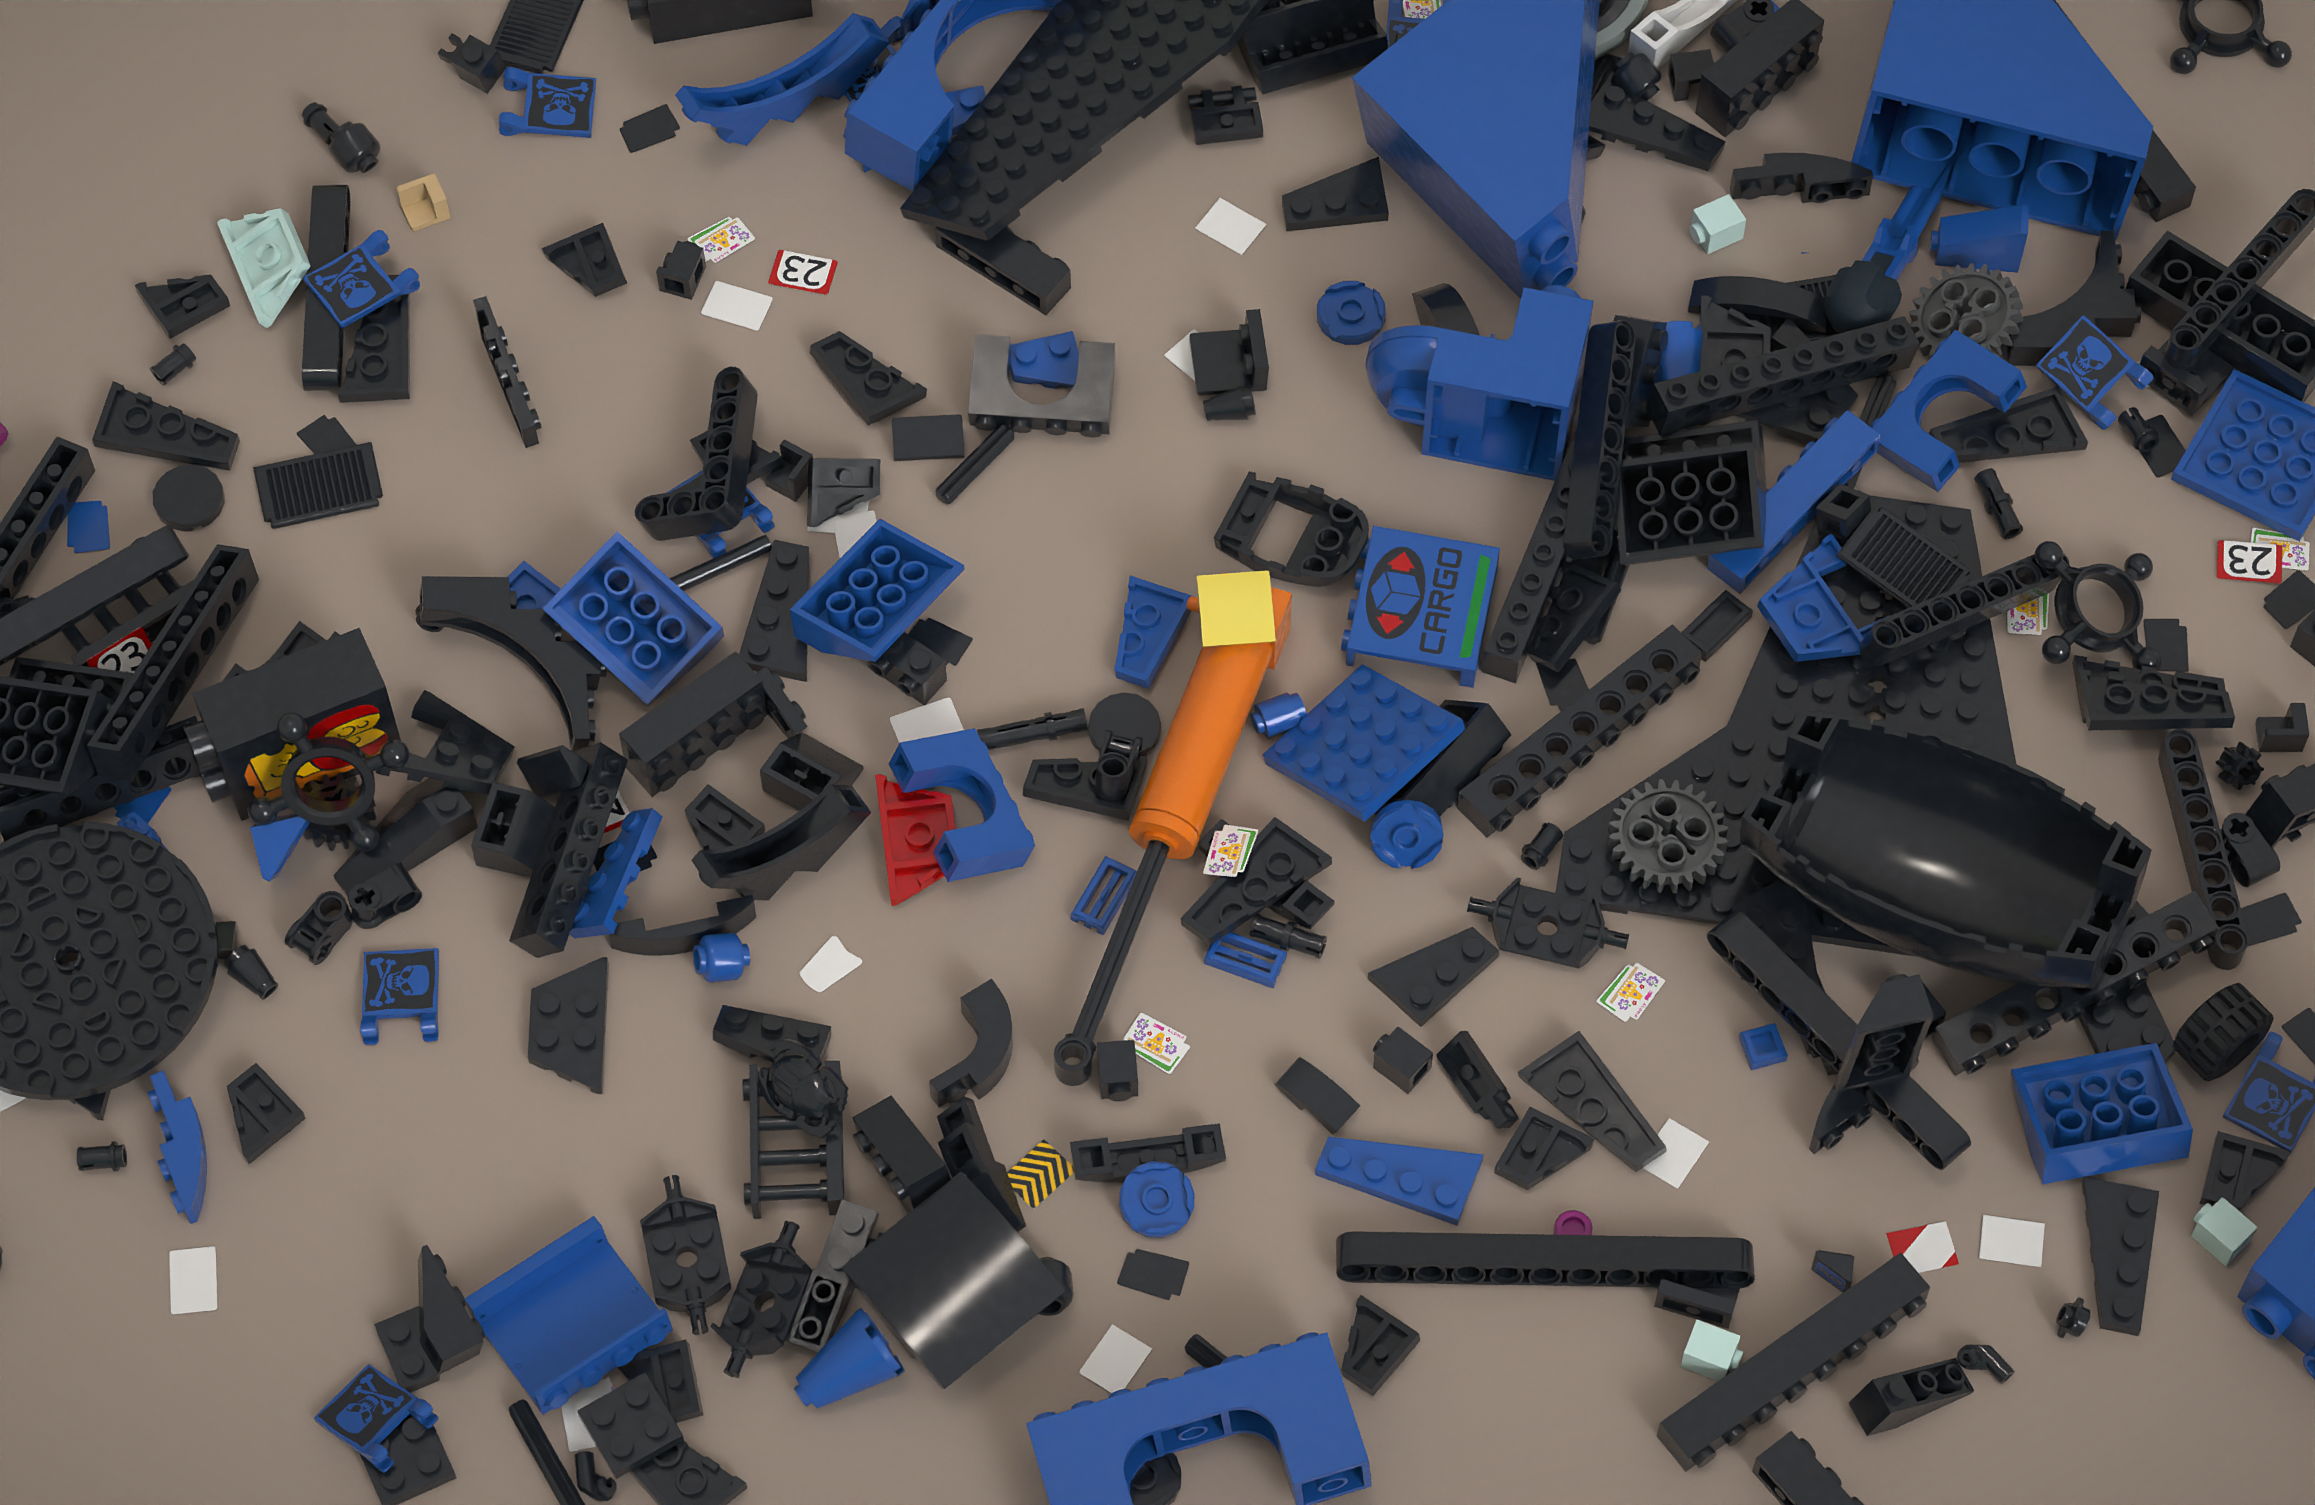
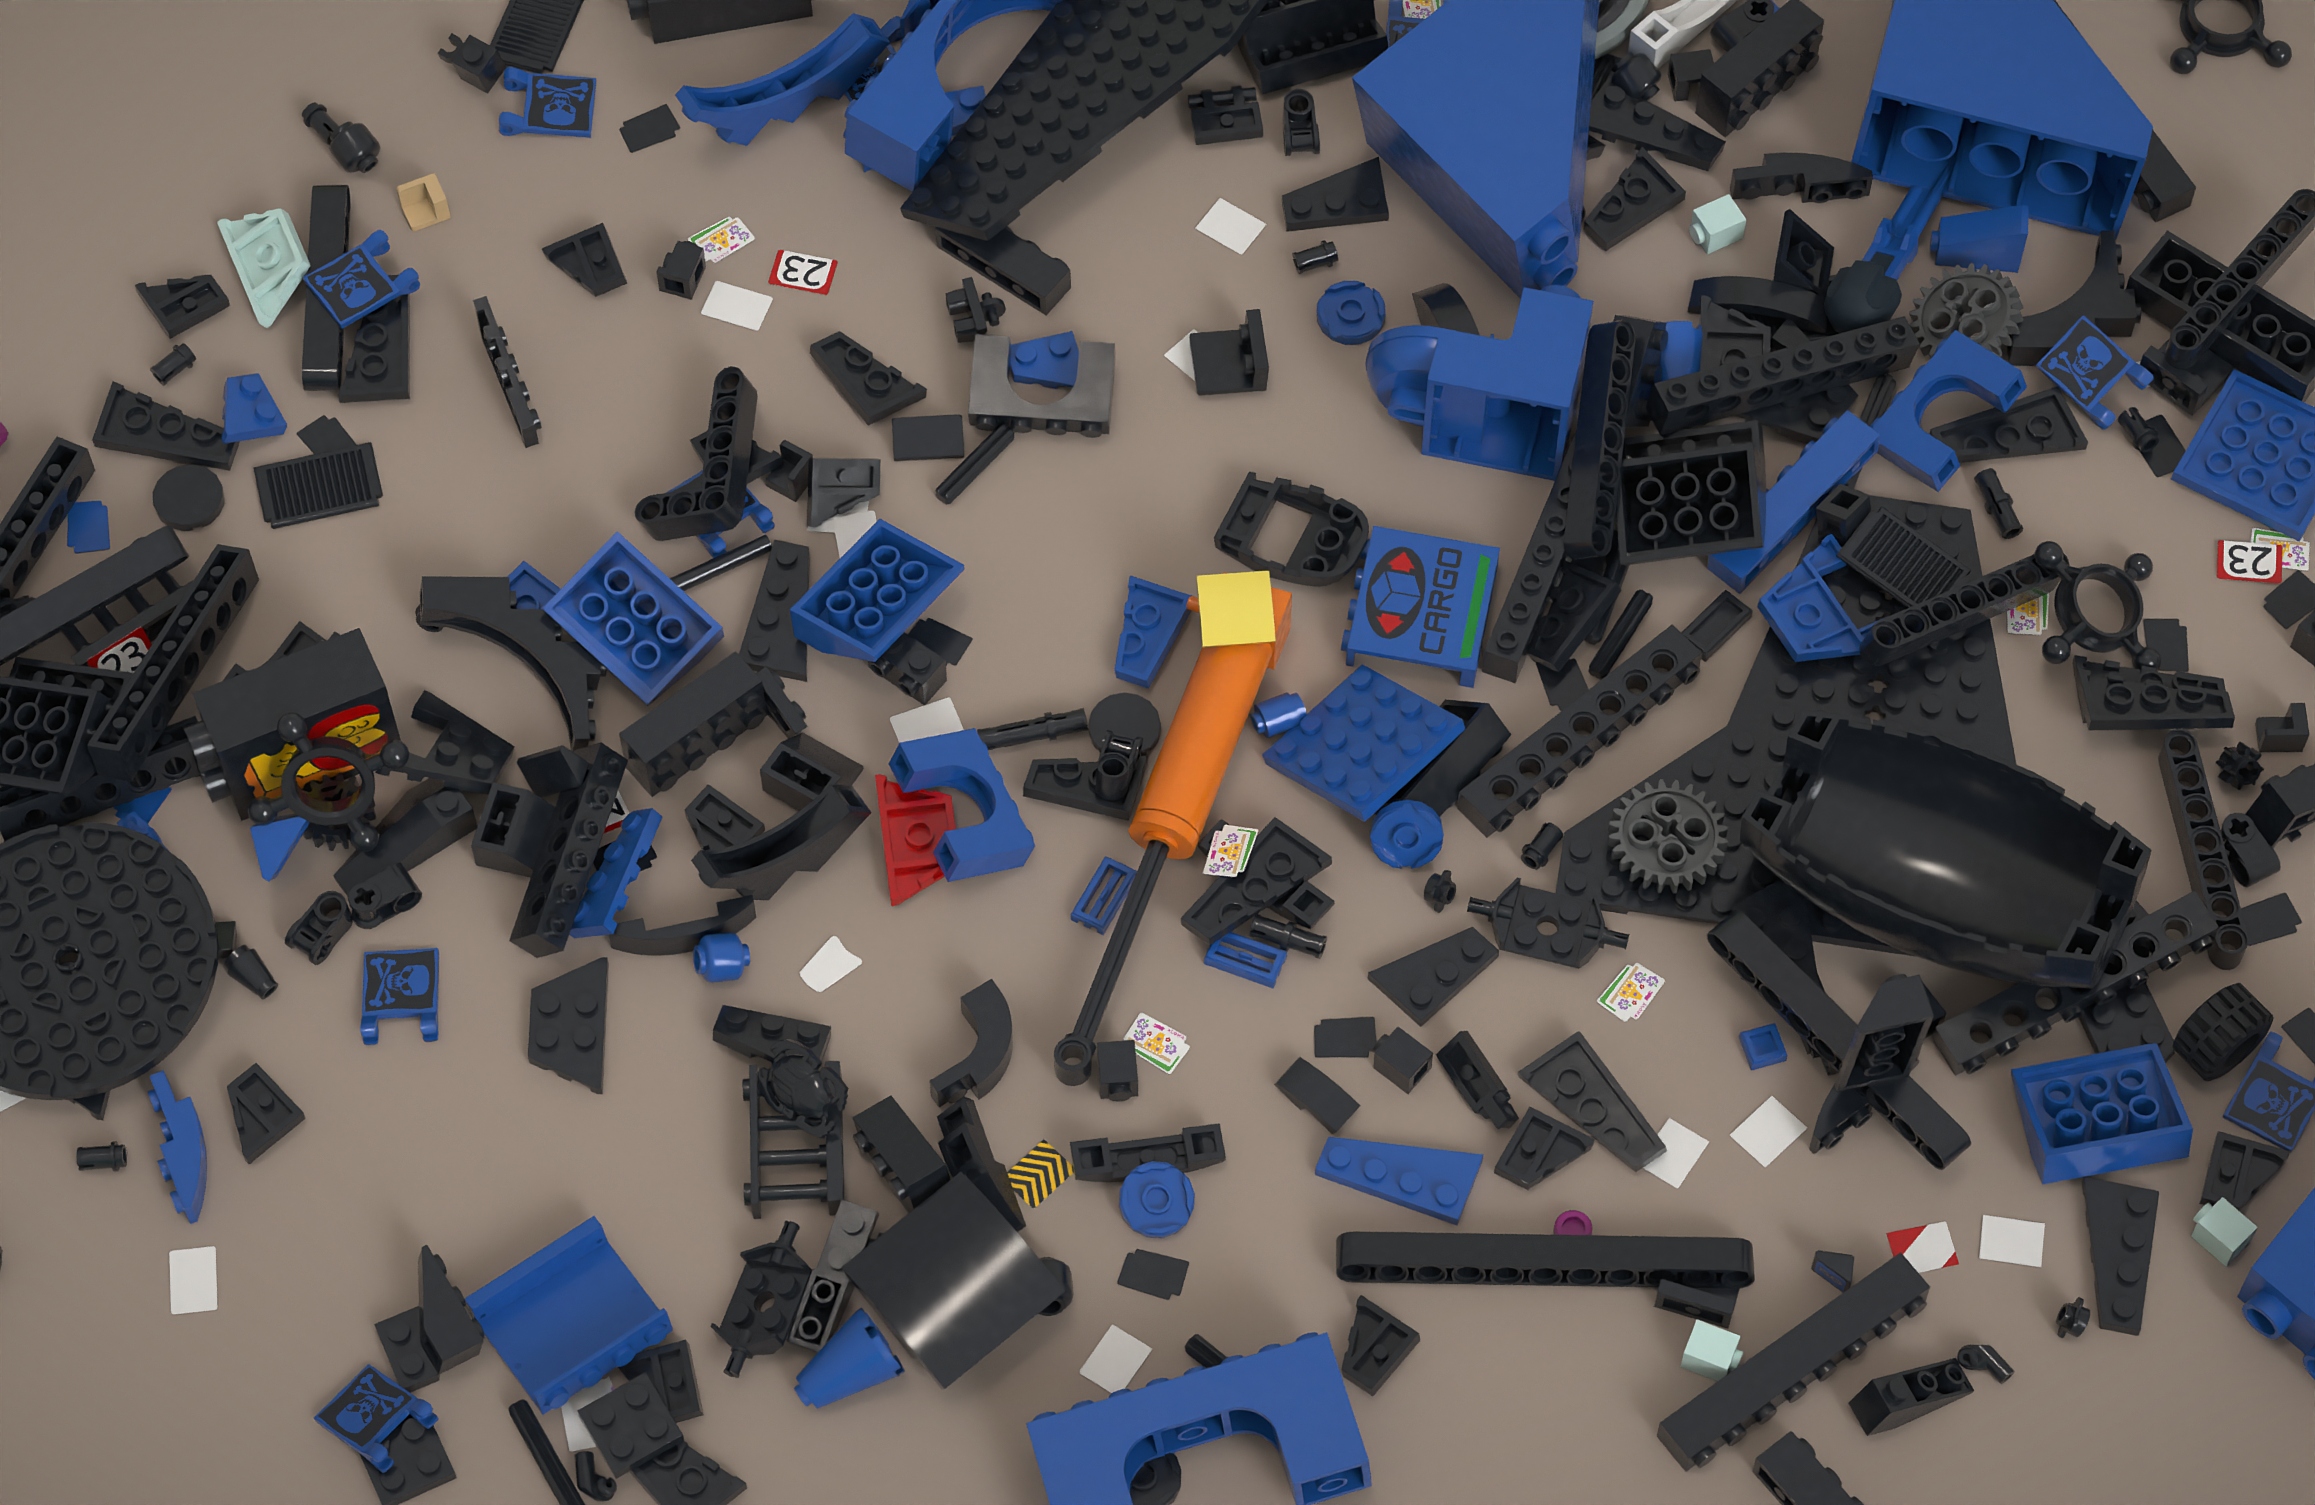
black plate [640,1175,732,1335] -> none
black cone [1203,386,1256,421] -> none
none -> blue wing [221,373,287,444]
none -> black hips [945,277,1006,343]
none -> black piece [1283,89,1320,156]
none -> black pin [1292,240,1338,274]
none -> black sticker [1314,1017,1377,1057]
none -> black plate [1424,870,1456,913]
none -> black wing [1584,147,1686,251]
none -> black axle [1588,589,1653,680]
none -> white sticker [1730,1096,1807,1168]
none -> black slope [1773,209,1834,298]

